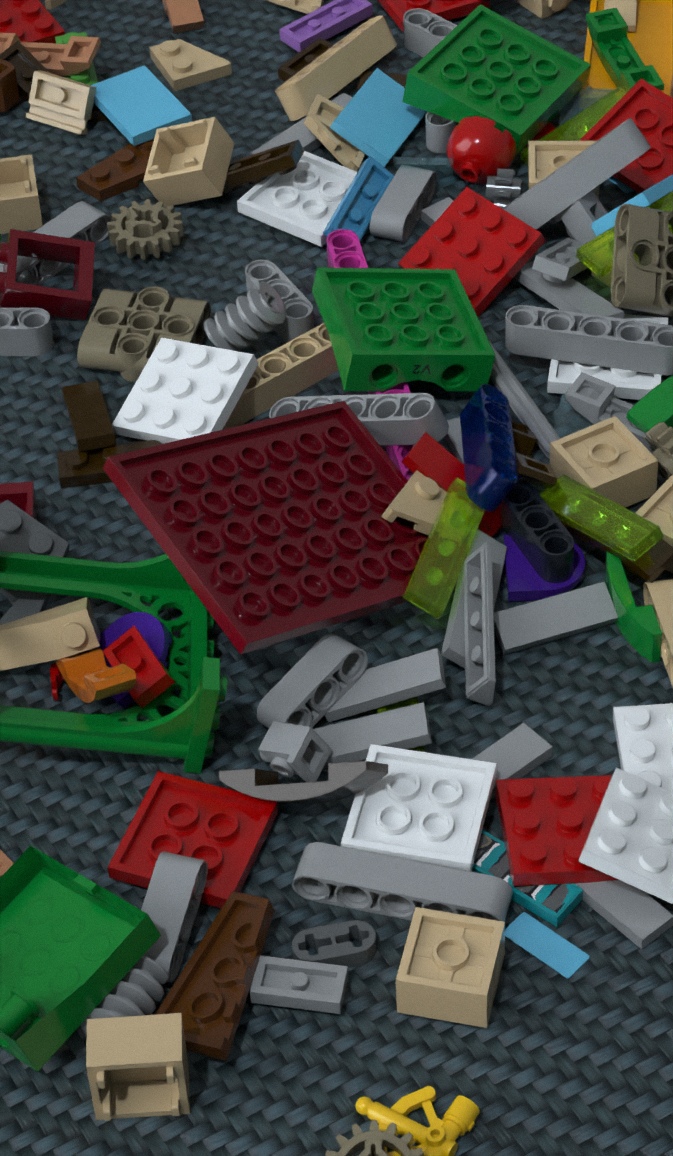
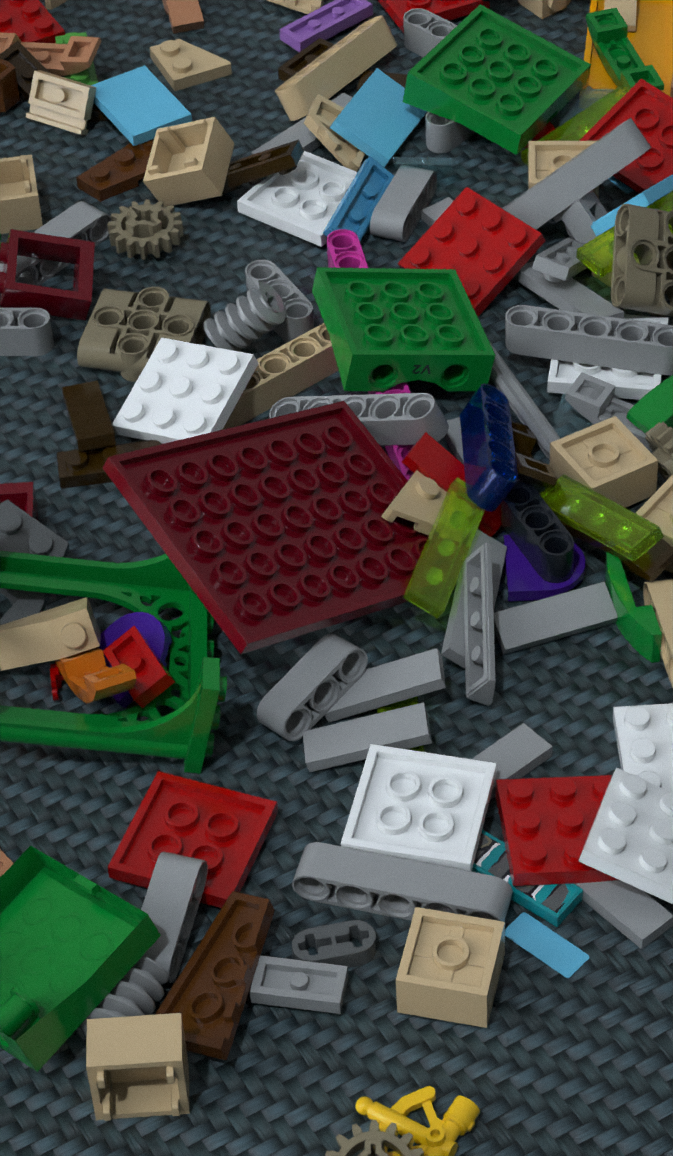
slope [219,761,388,804] -> none
light grey brick [258,721,332,782] -> none
red cylinder [446,116,517,184] -> none
dark grey gear [486,168,523,208] -> none

